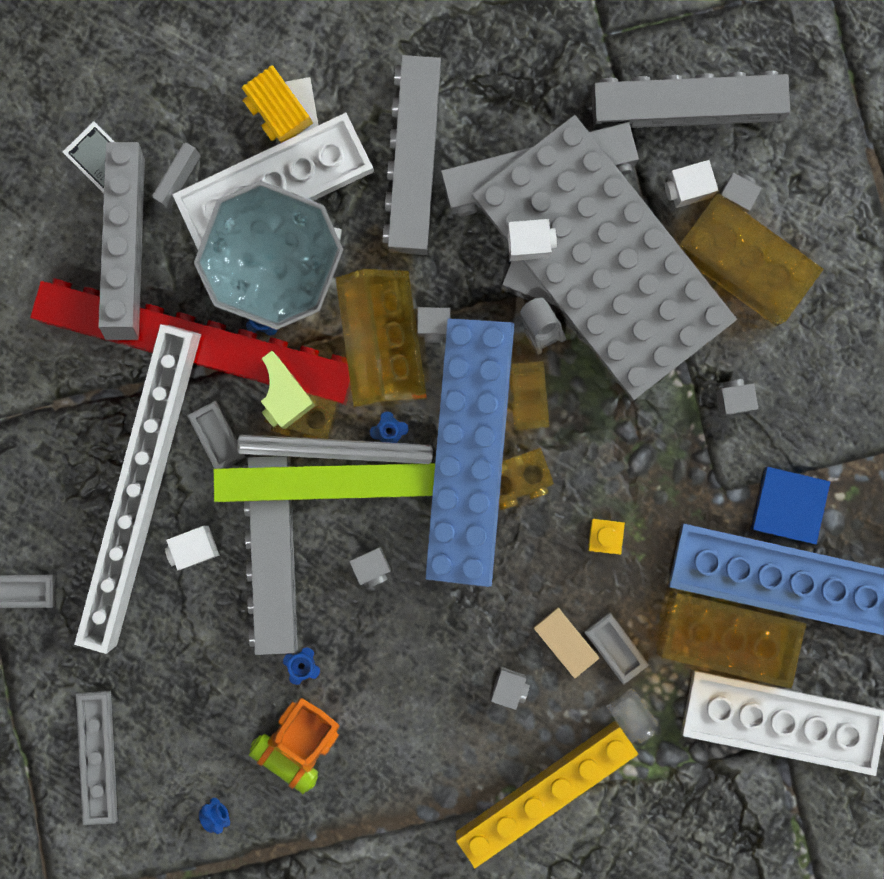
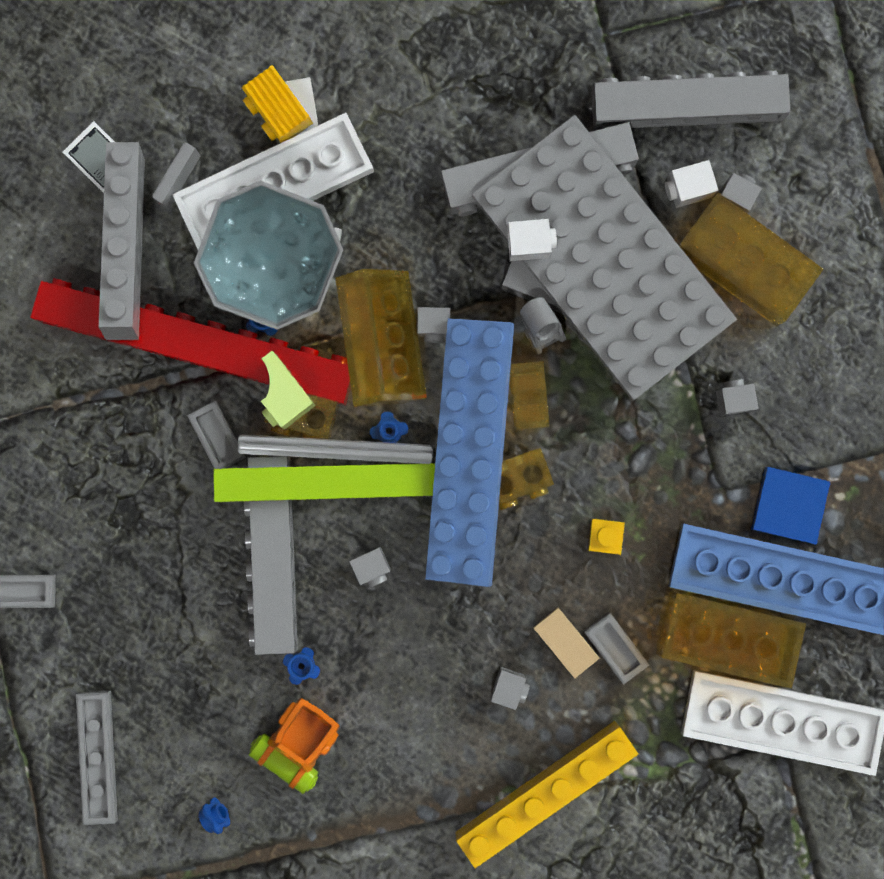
white brick [74,324,201,654] -> none
white brick [165,526,220,571] -> none
light grey brick [383,55,441,255] -> none
clear brick [606,688,659,744] -> none

